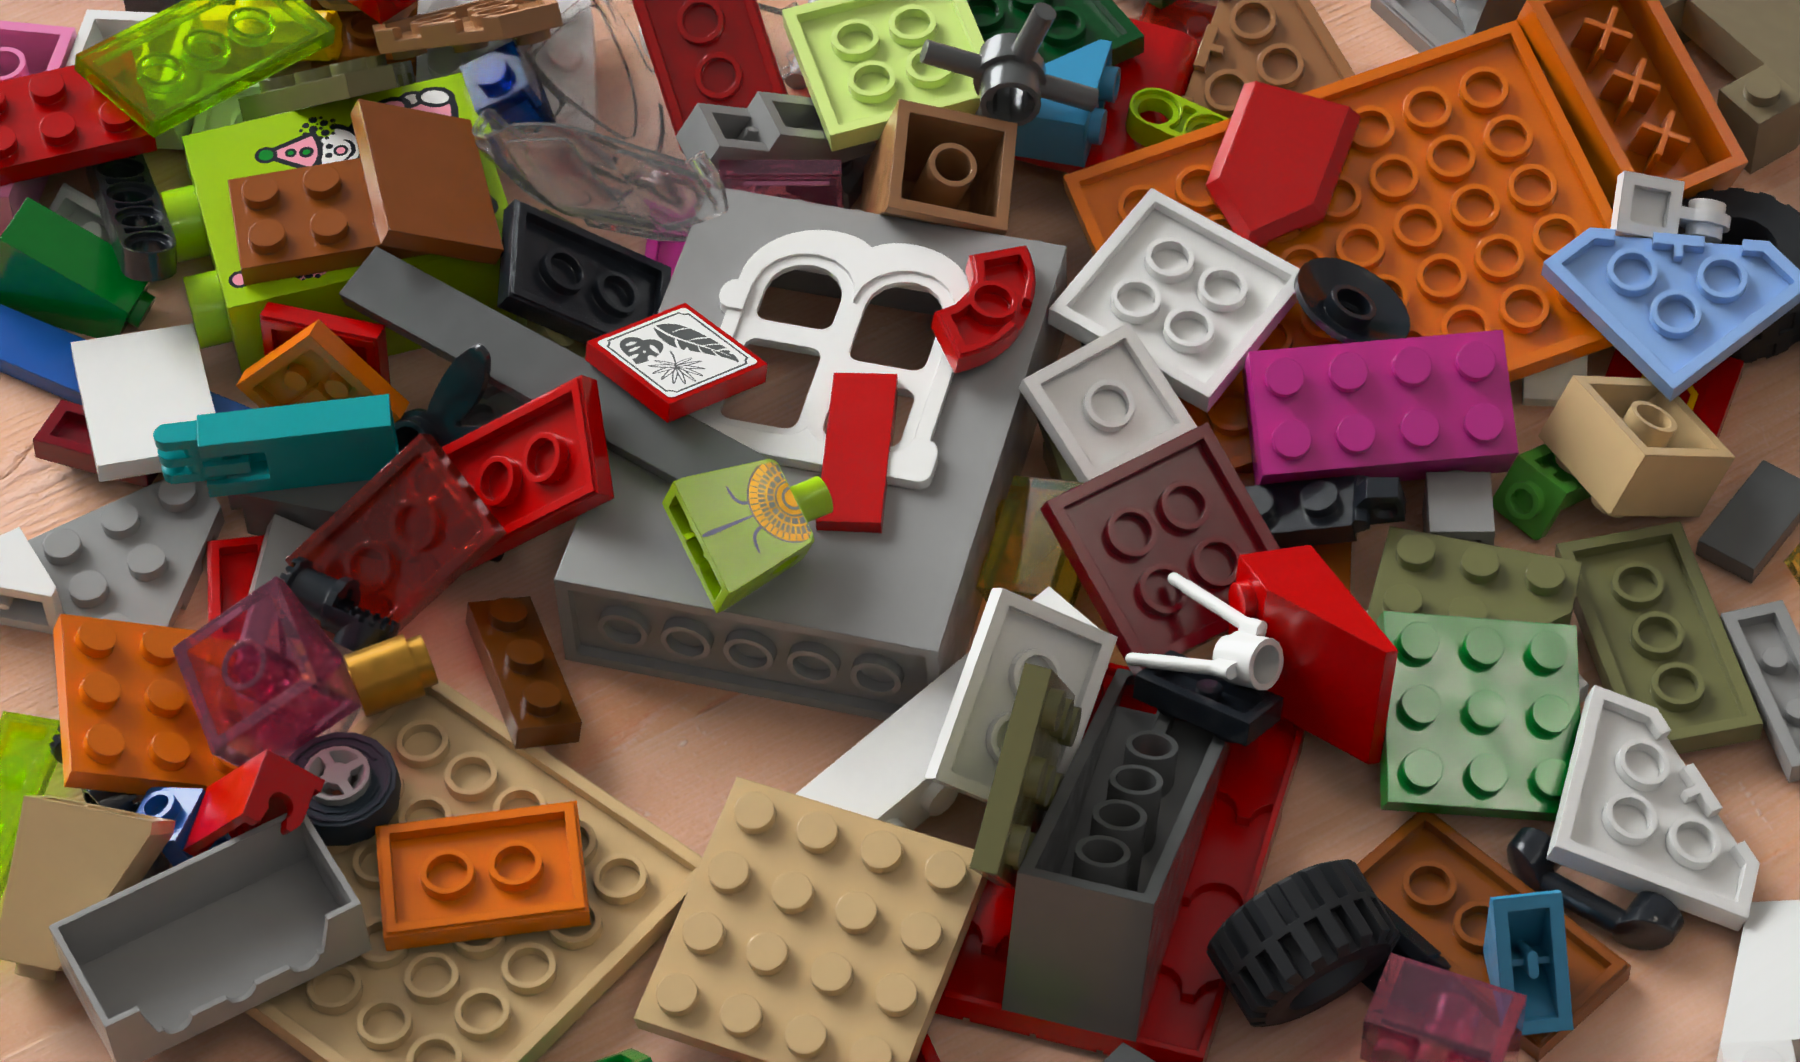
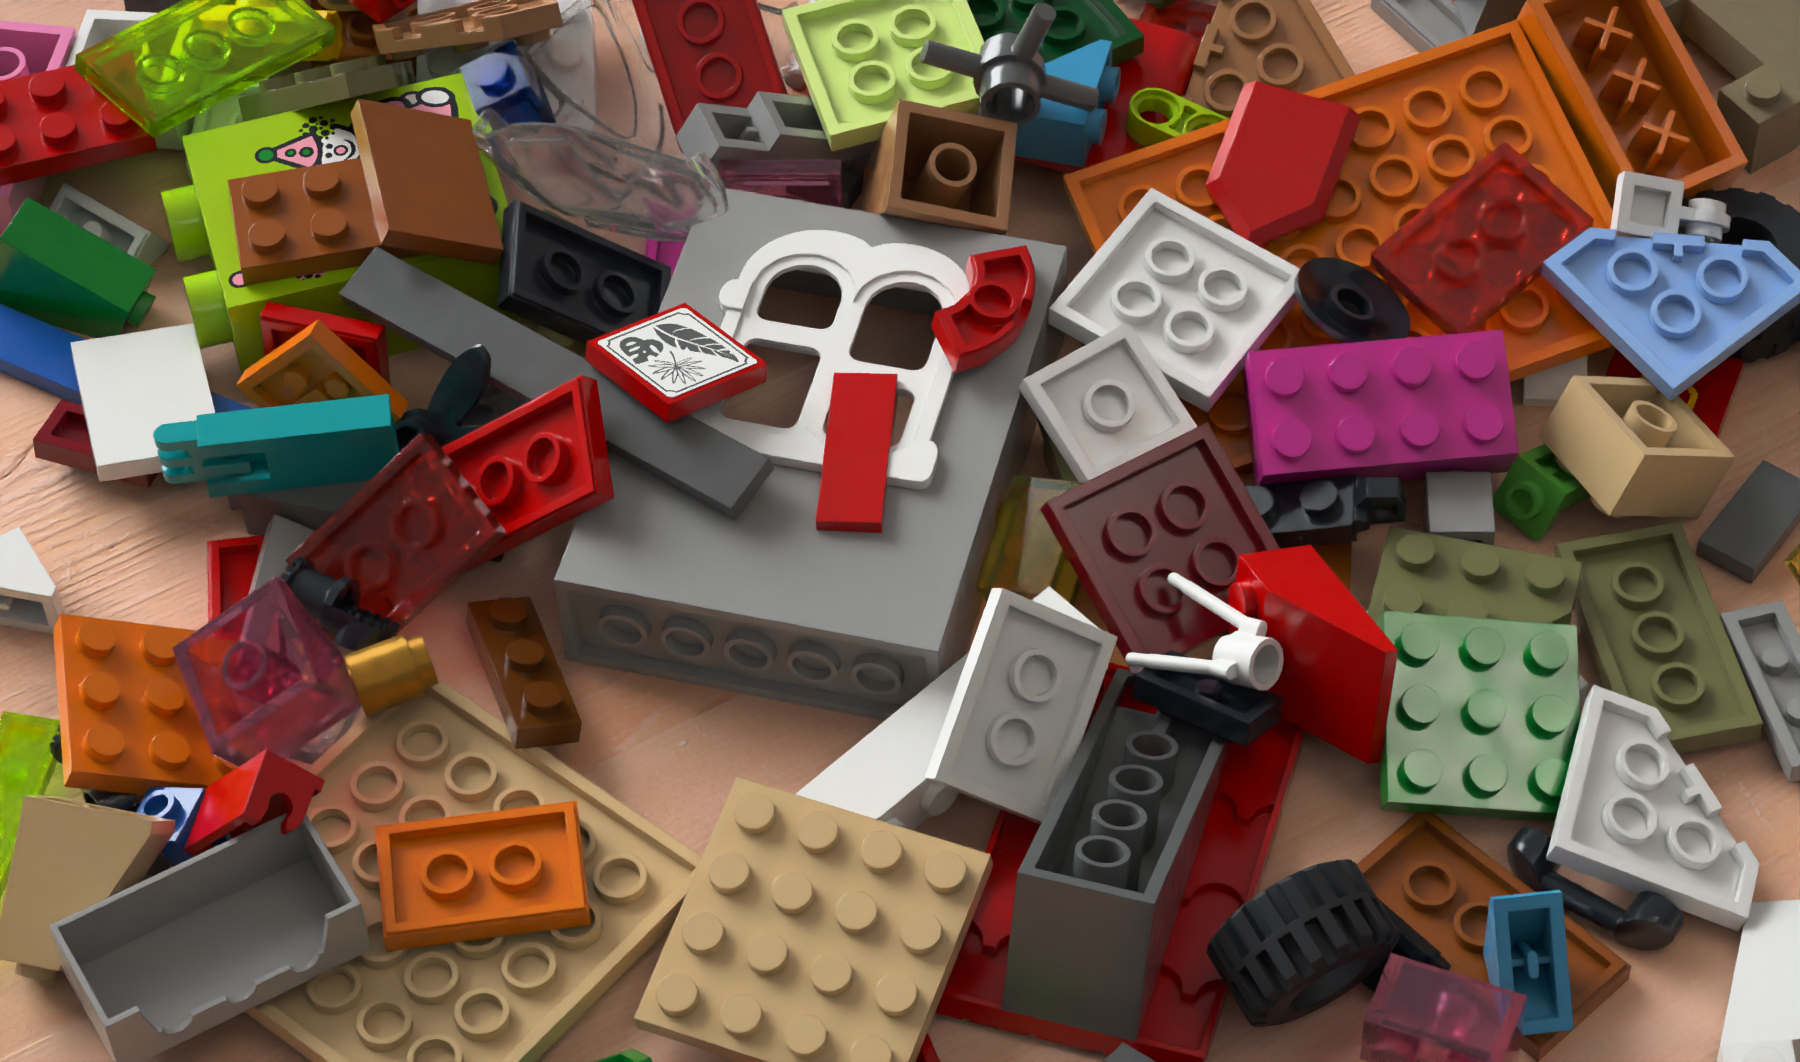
light grey plate [28,479,225,627] -> none
black beam [86,154,177,282] -> none
black wheel [288,732,401,846] -> none
lime torso [662,459,833,614] -> none
olive plate [970,663,1082,890] -> none
none -> clear red plate [1370,141,1594,334]

